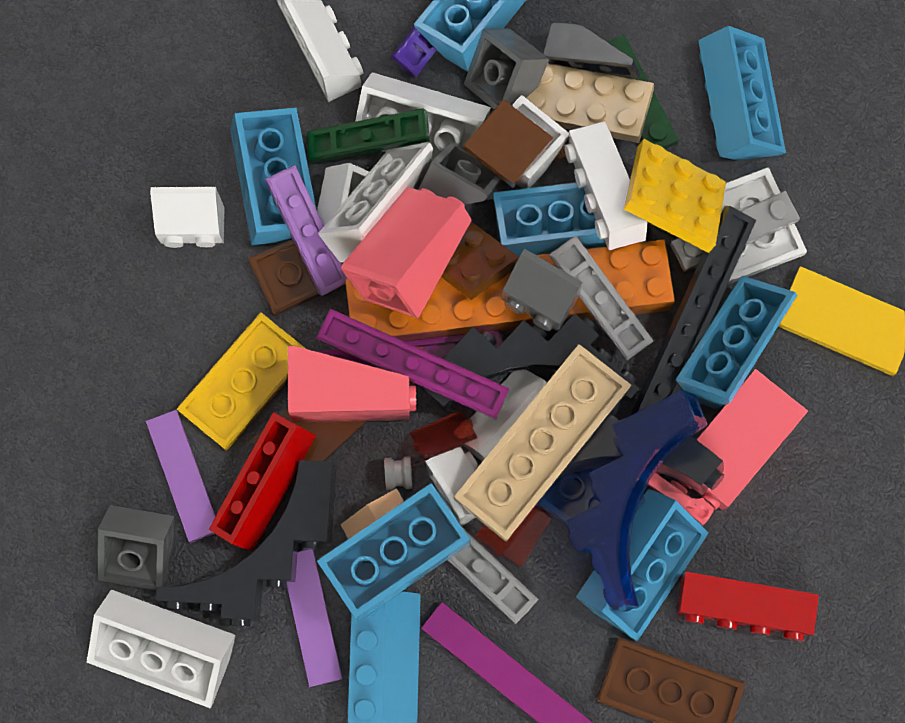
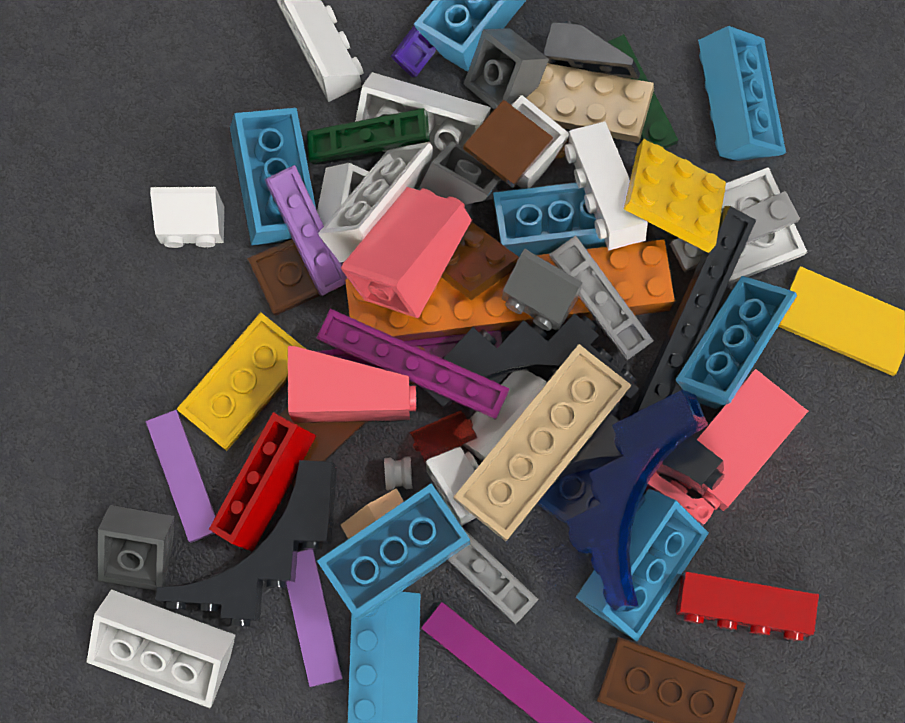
clear red piece [476,507,552,567] -> none

